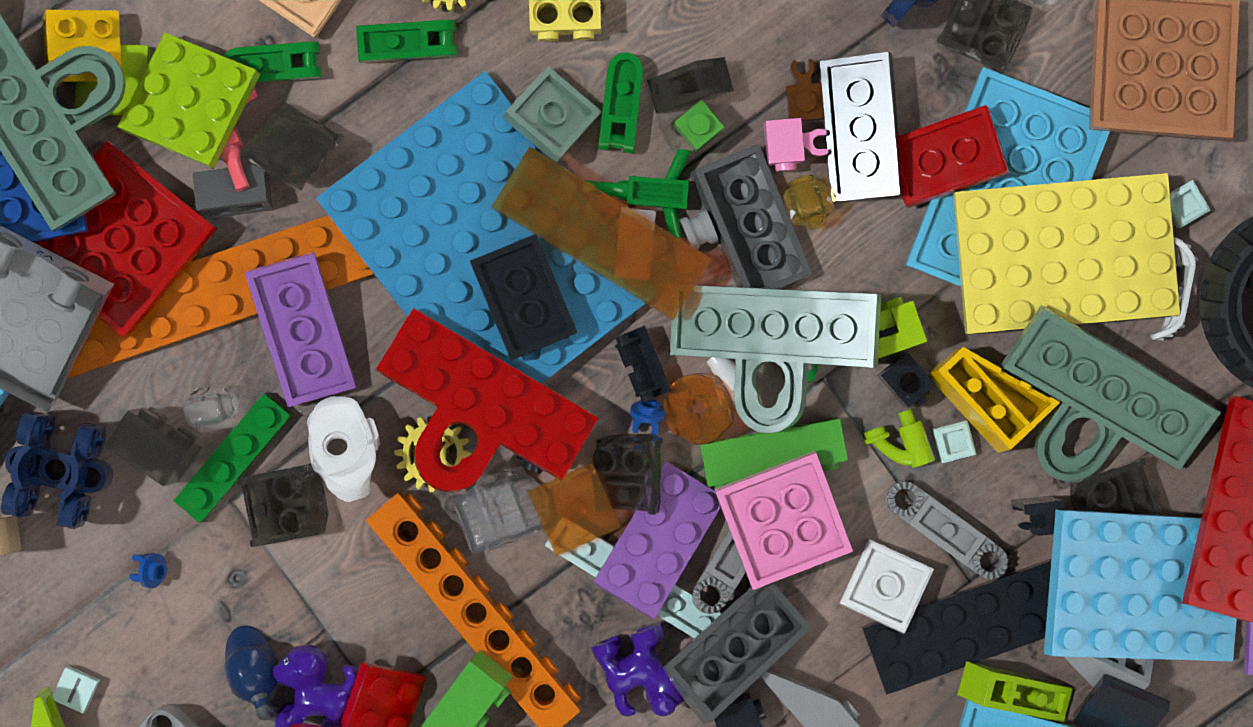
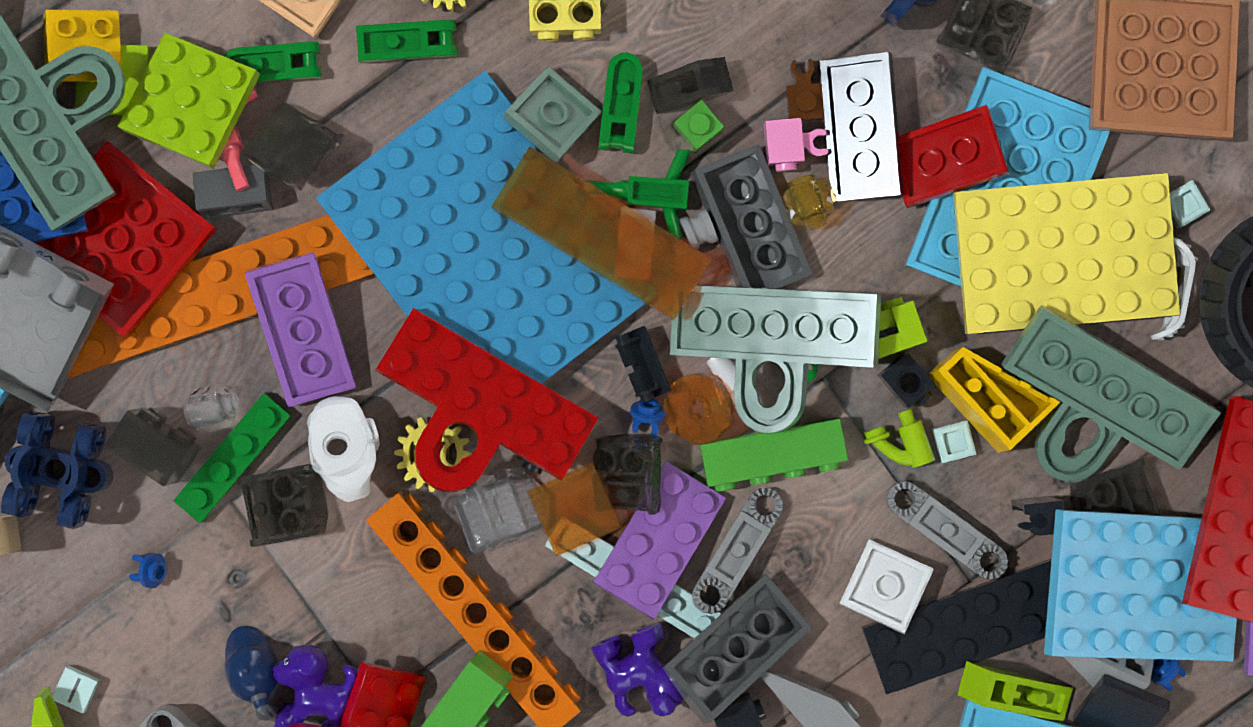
black plate [470,234,578,361] -> none
bright pink plate [714,451,853,590] -> none
none -> blue plate [1151,659,1186,691]

